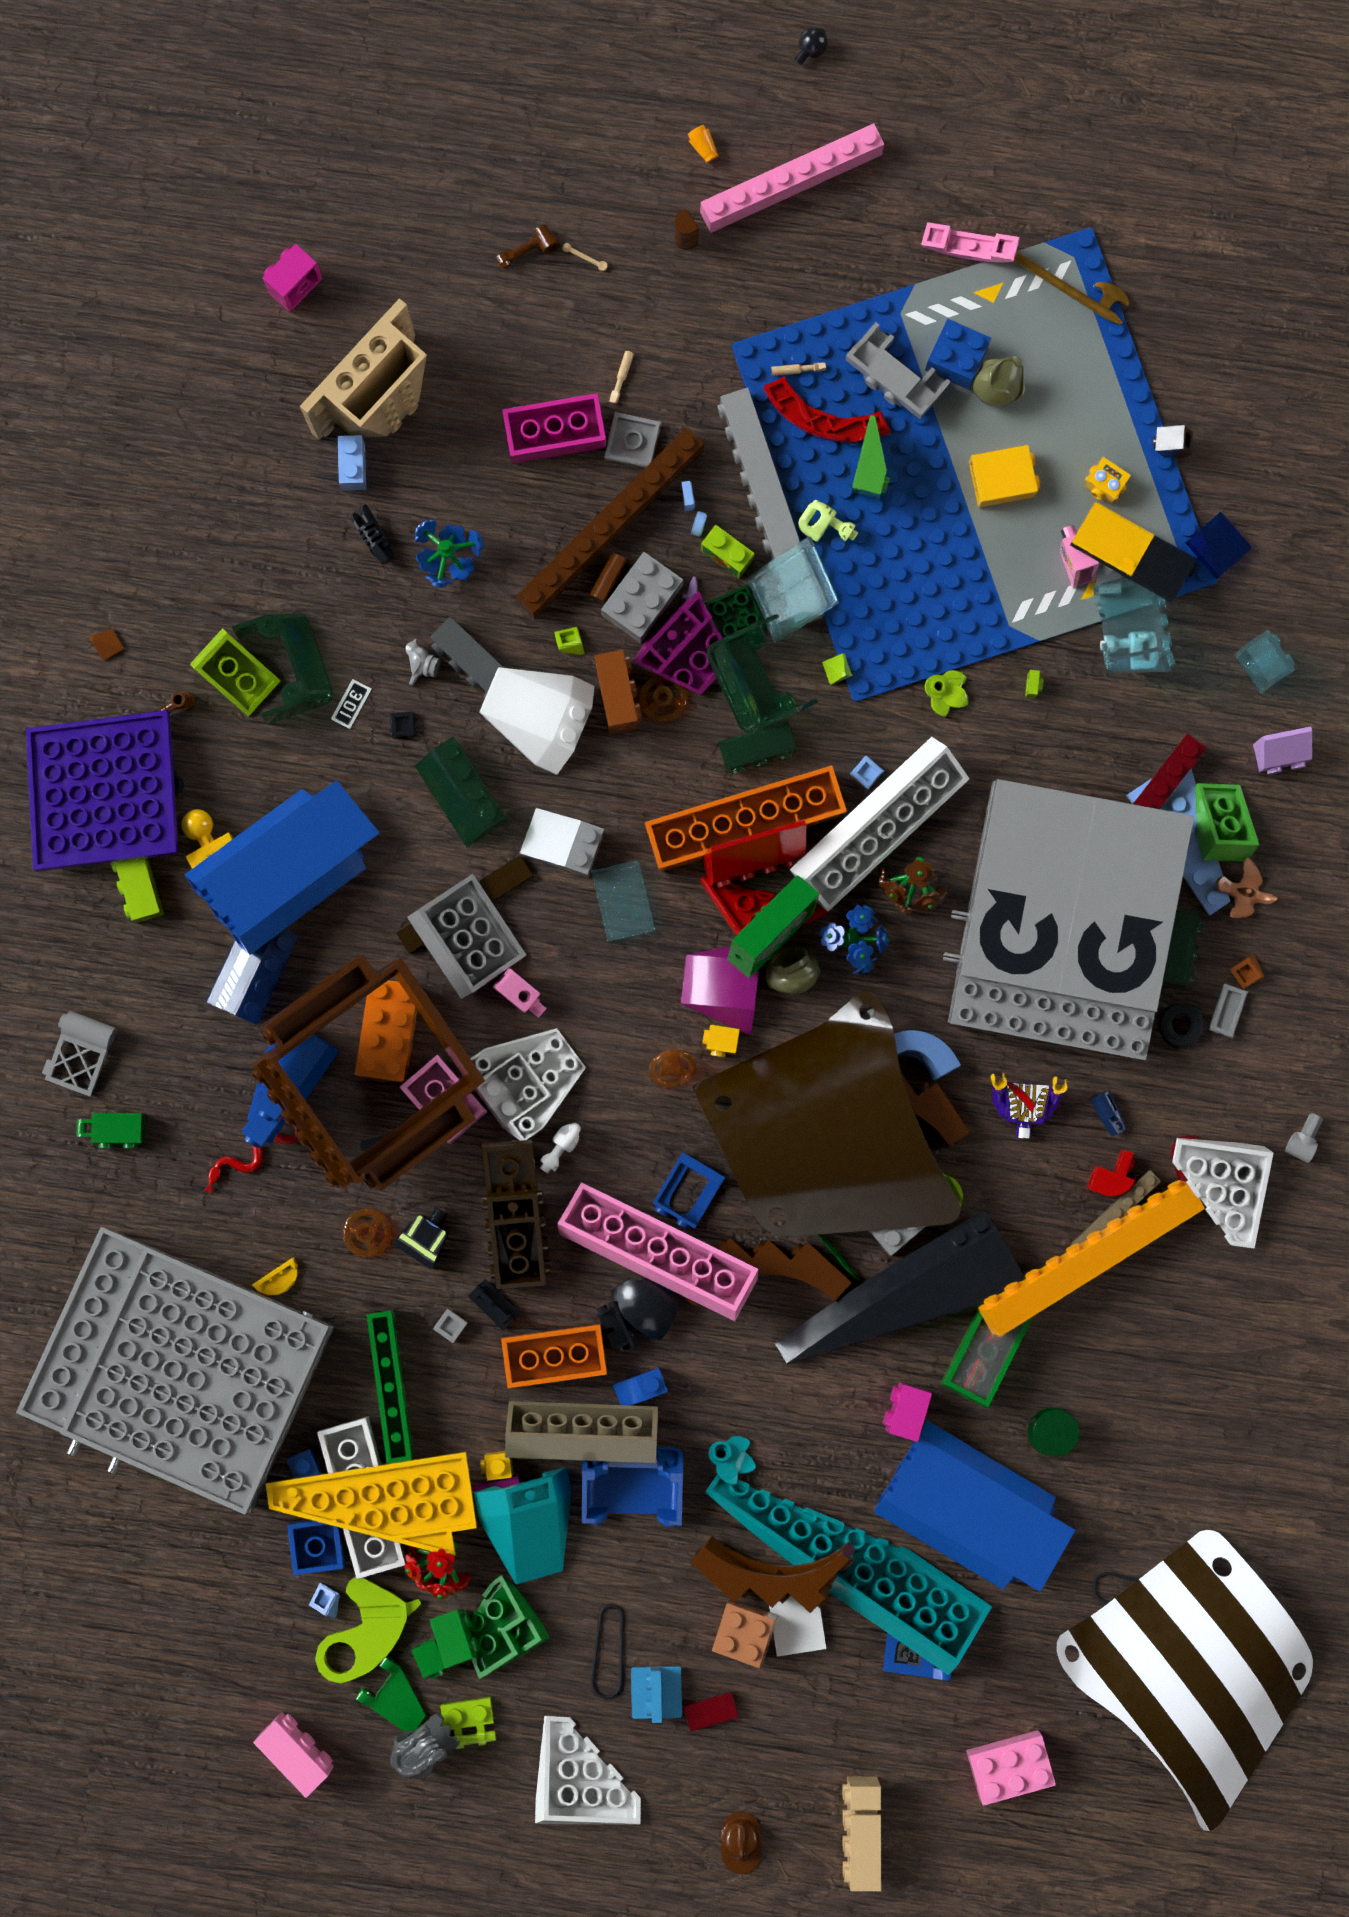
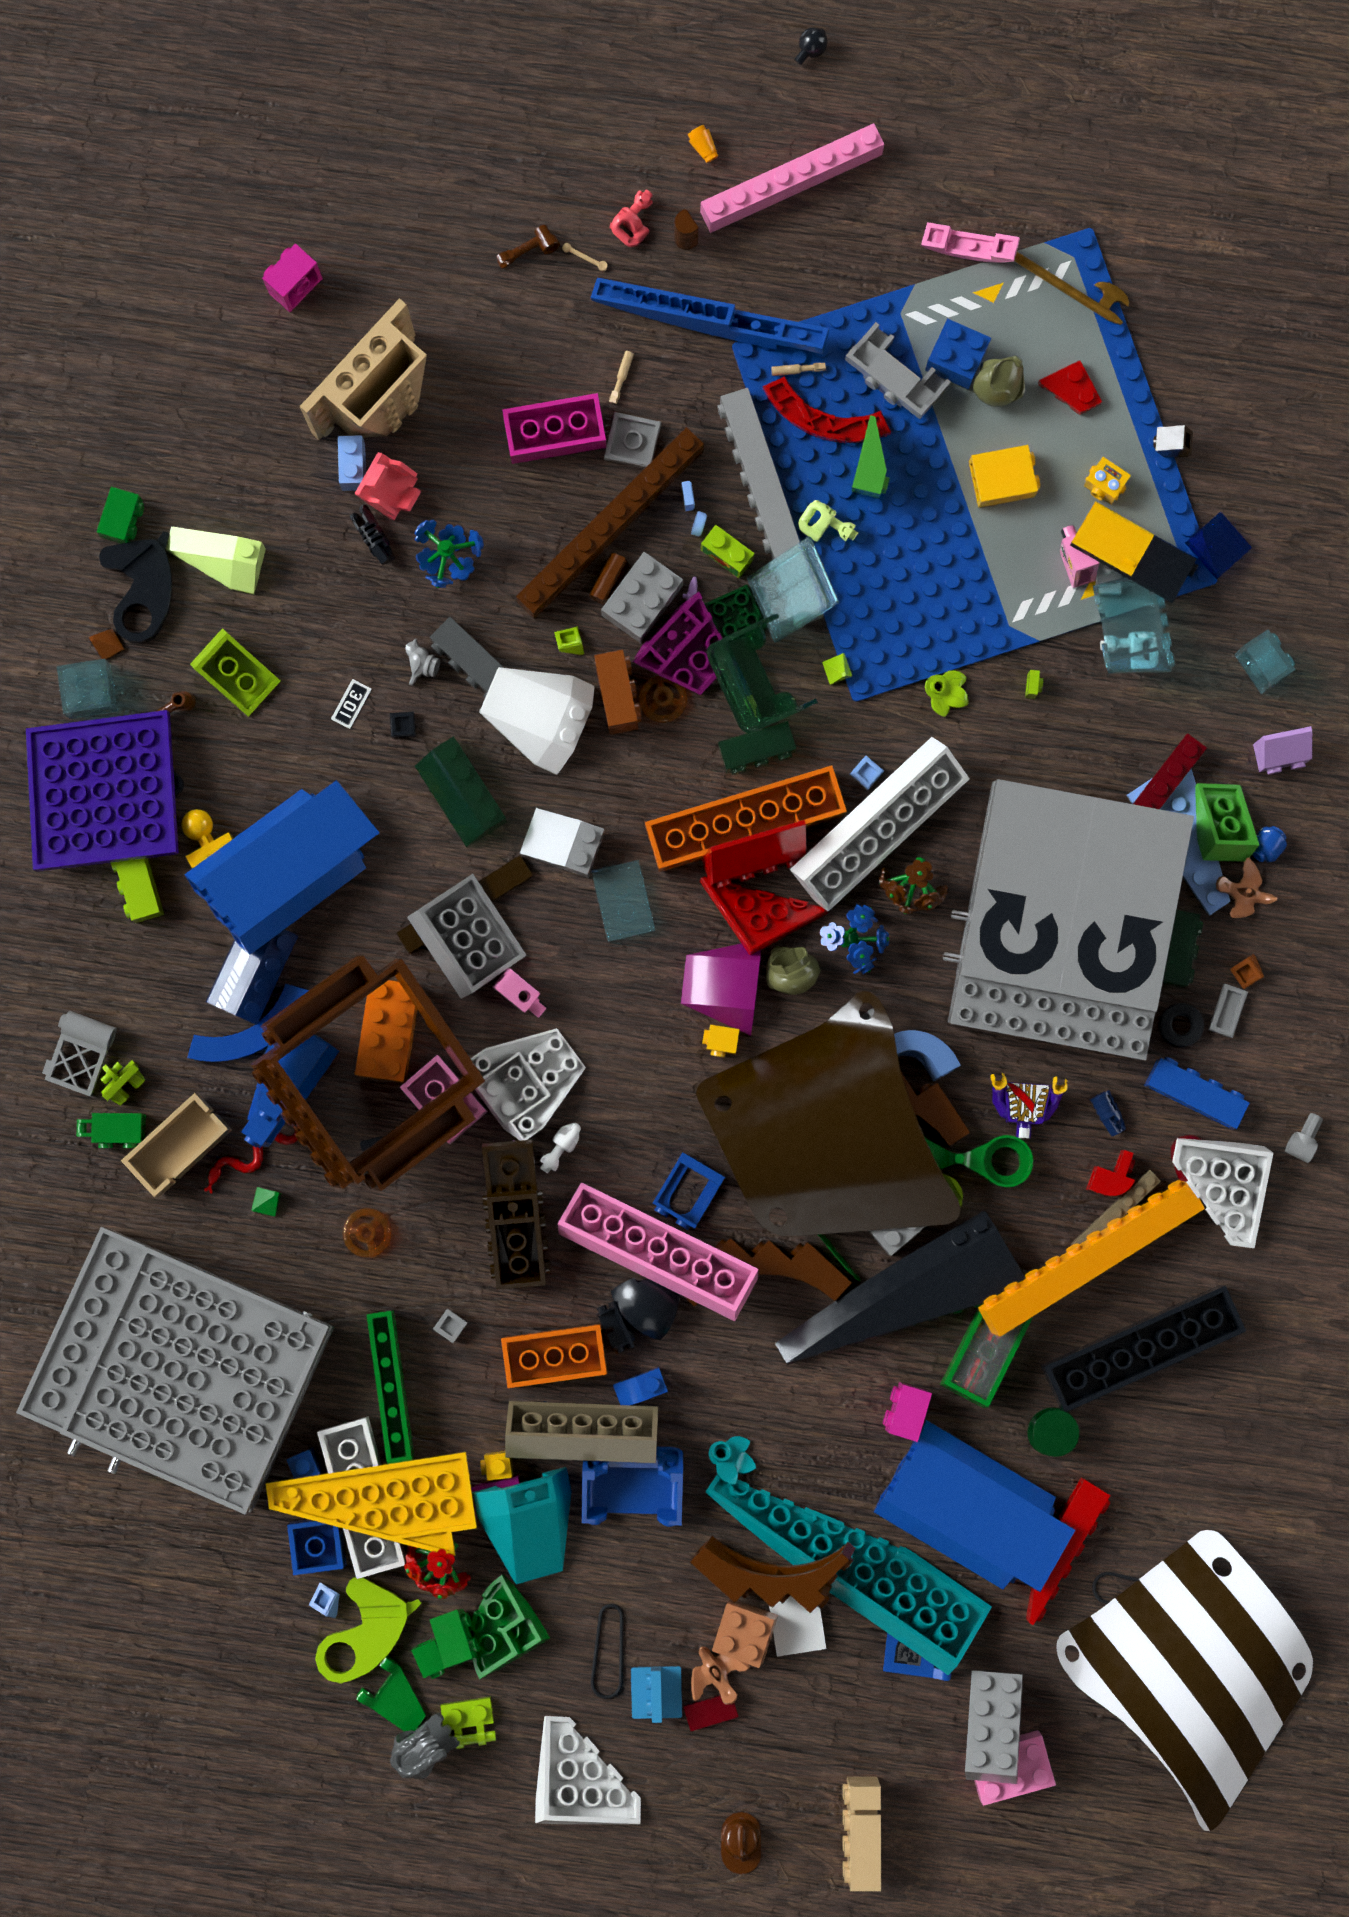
clear green windscreen [232,613,333,724] -> none
yellow tile [252,1257,298,1295] -> none
bright pink brick [253,1712,334,1798] -> none
torso [392,1207,449,1270] -> none
black hinge [468,1279,520,1331] -> none
clear orange piece [648,1049,696,1088] -> none
green brick [727,875,820,979] -> none
none -> clear light blue brick [57,659,117,719]
none -> green brick [96,487,144,544]
none -> black animal [99,531,172,644]
none -> lime hips [100,1060,145,1106]
none -> tan piece [121,1093,232,1197]
none -> yellowish green wedge [166,527,266,595]
none -> blue tile [187,984,309,1062]
none -> green slope [251,1187,281,1217]
none -> coral panel [355,452,421,520]
none -> blue slope [591,277,829,354]
none -> coral piece [610,190,653,247]
none -> nougat animal [691,1646,750,1705]
none -> green piece [924,1135,1033,1187]
none -> light grey brick [965,1671,1023,1784]
none -> red slope [1026,1477,1111,1625]
none -> red wing [1038,360,1102,415]
none -> black brick [1040,1285,1246,1412]
none -> blue brick [1144,1057,1249,1130]
none -> blue head [1252,826,1287,862]

